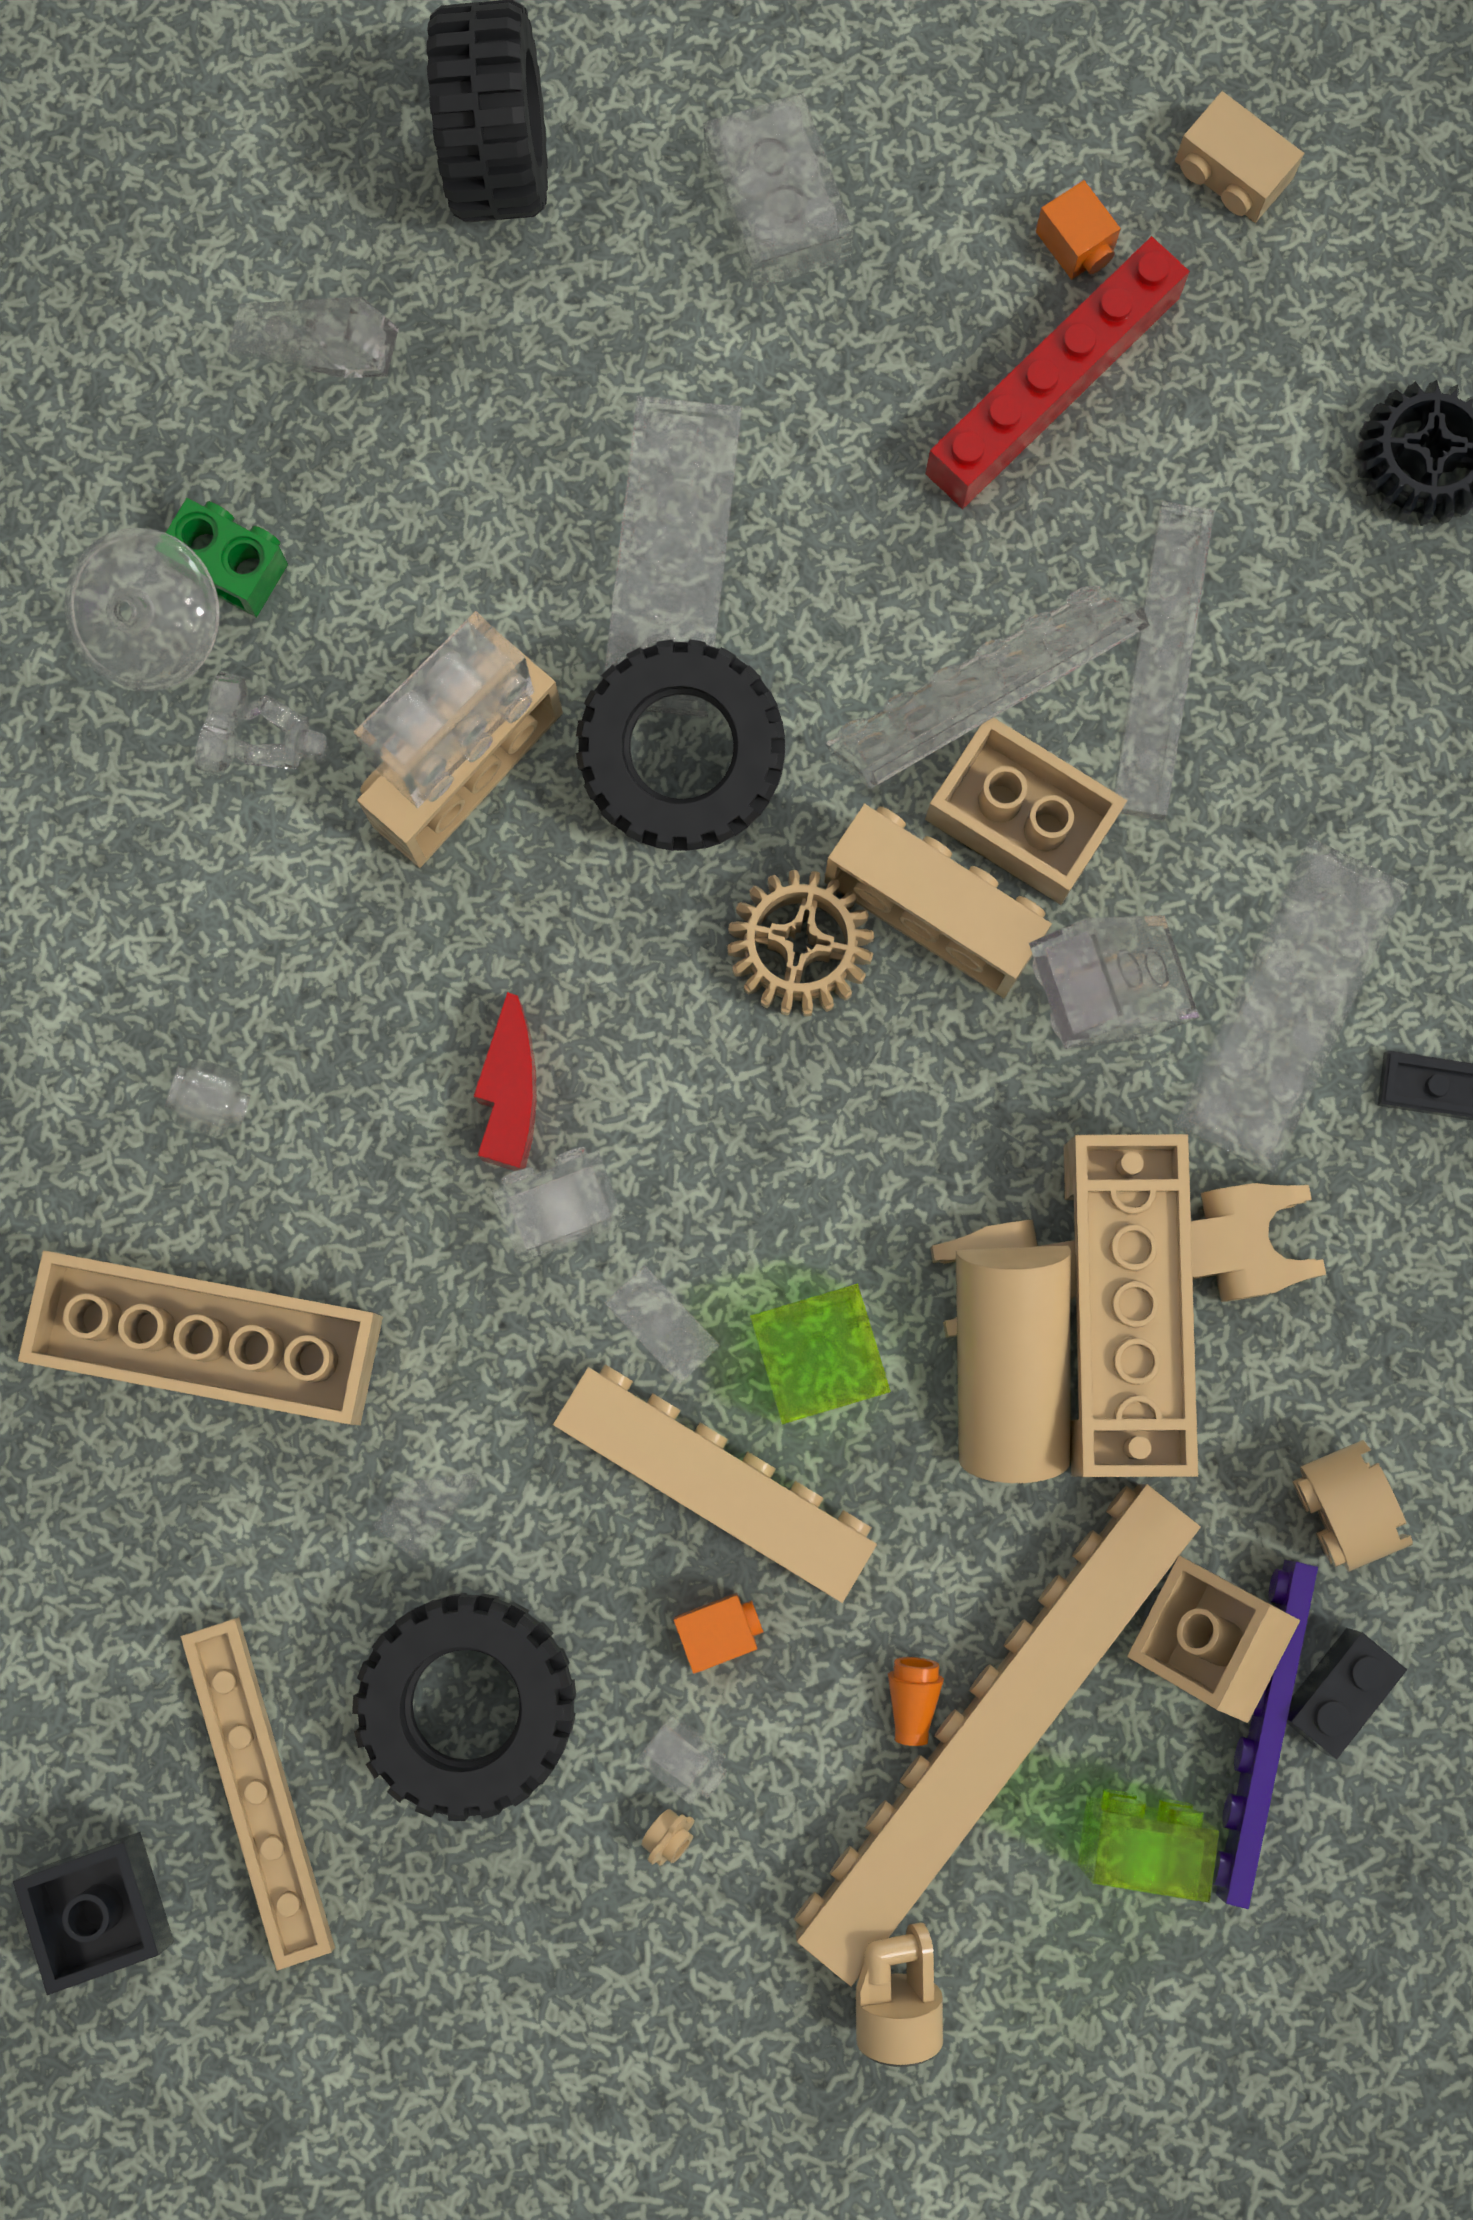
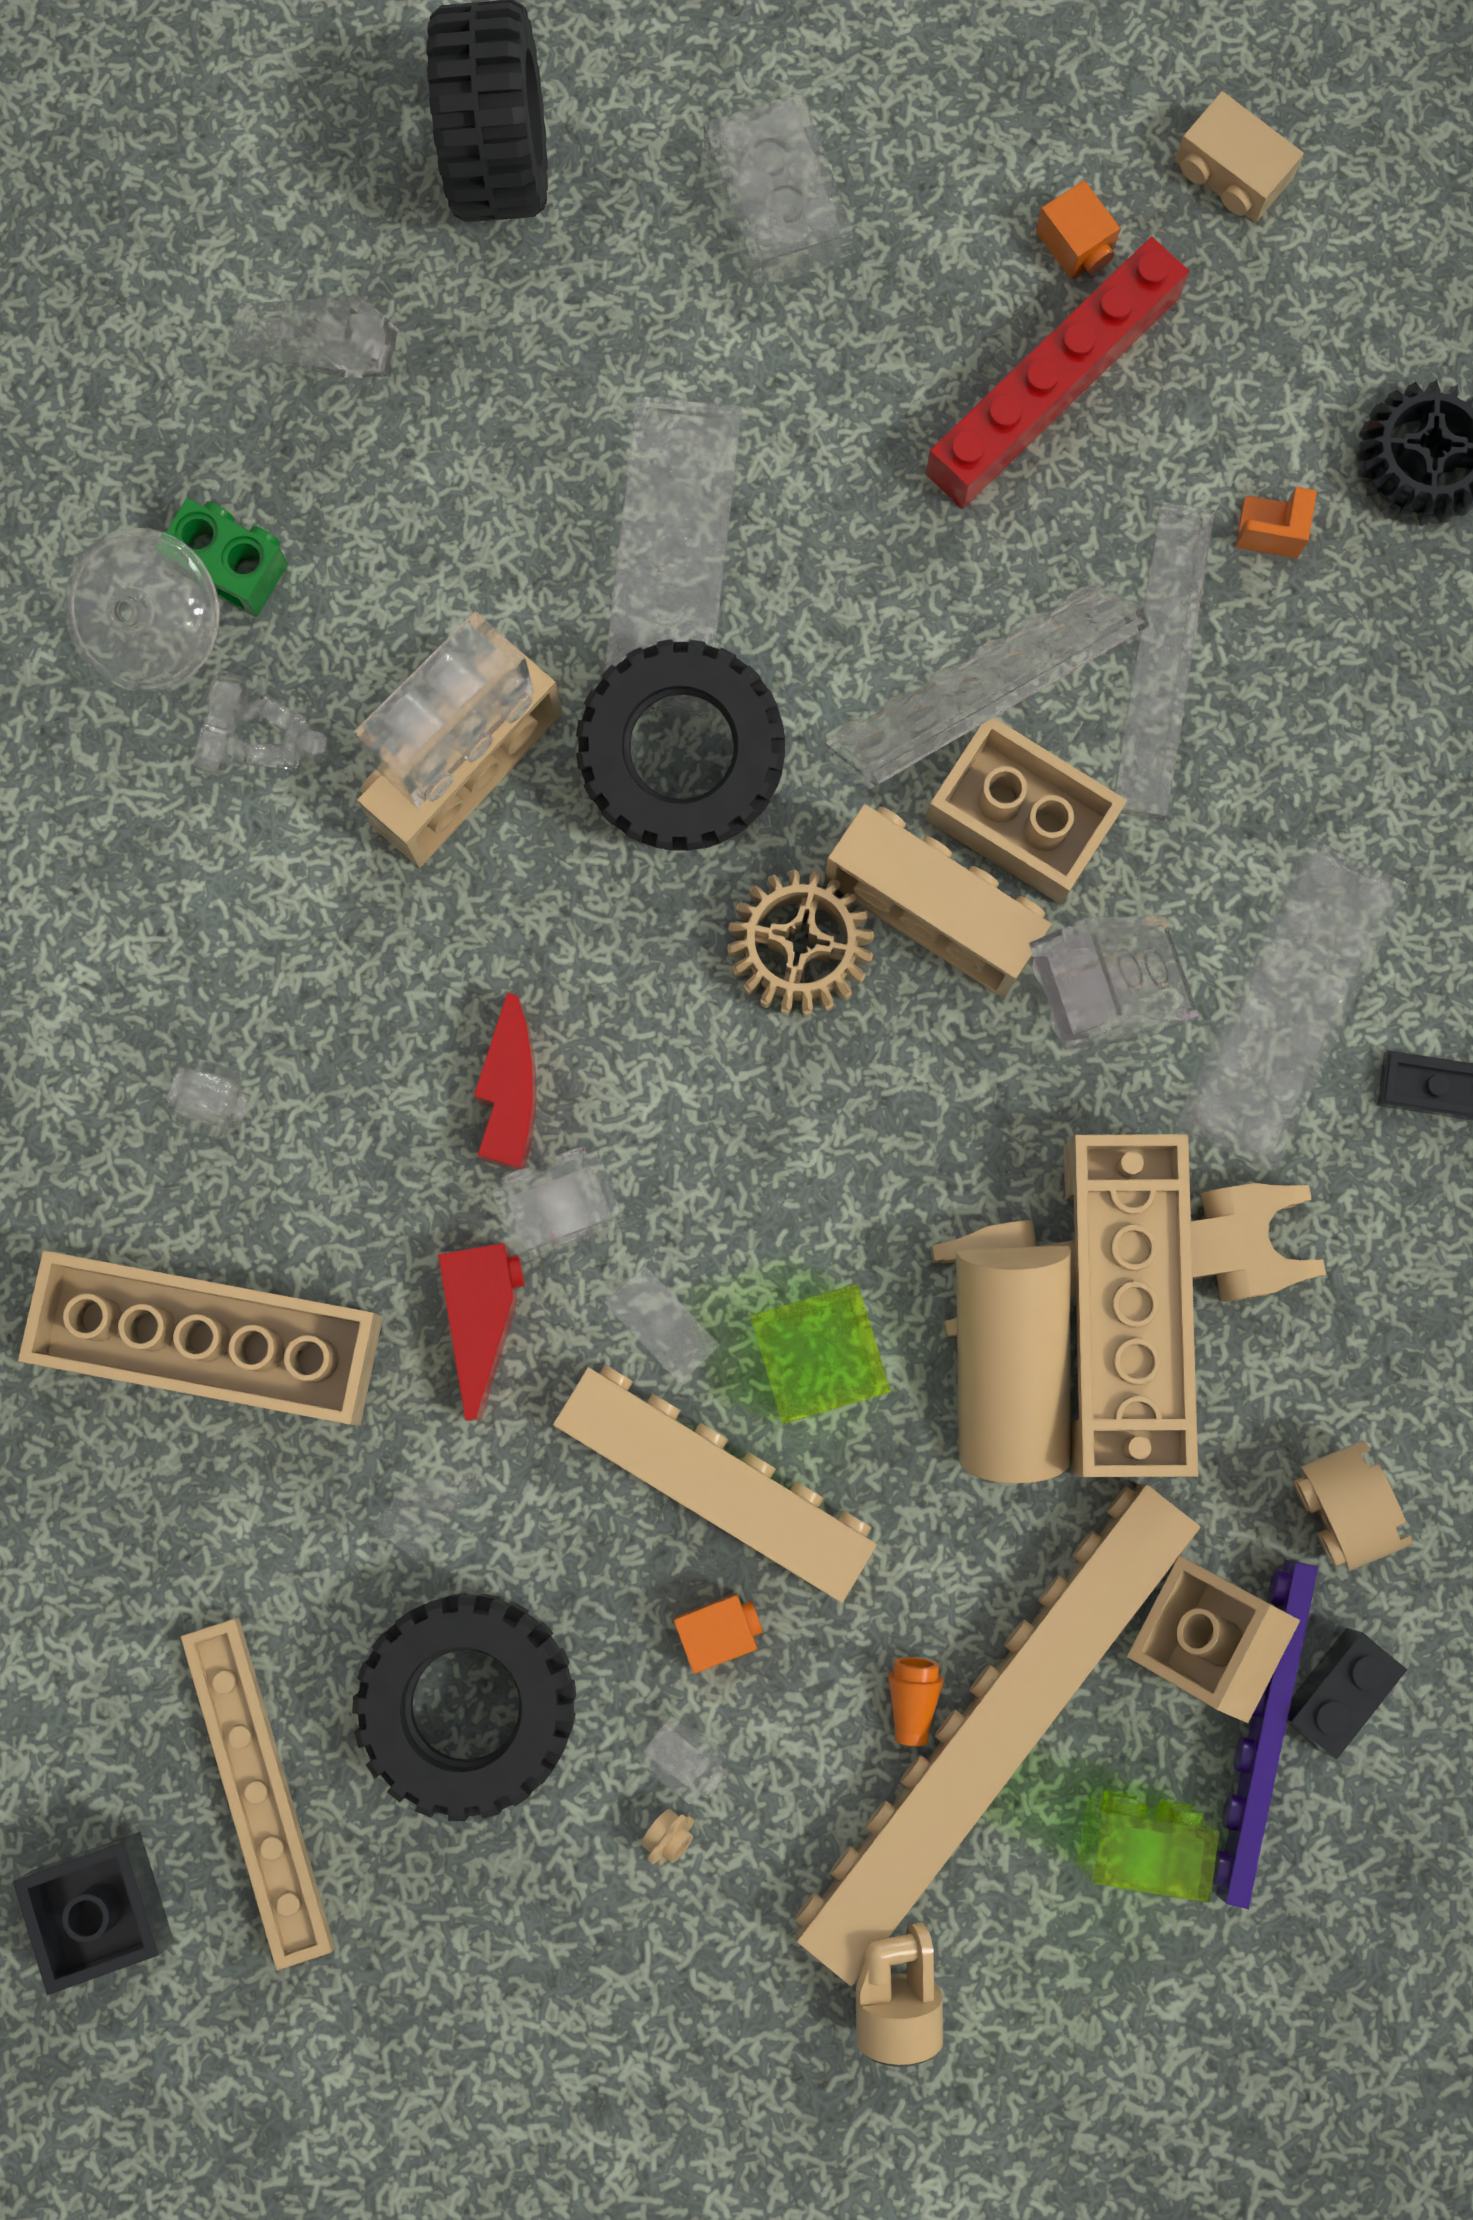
none -> red slope [438,1243,525,1421]
none -> orange panel [1235,487,1317,559]

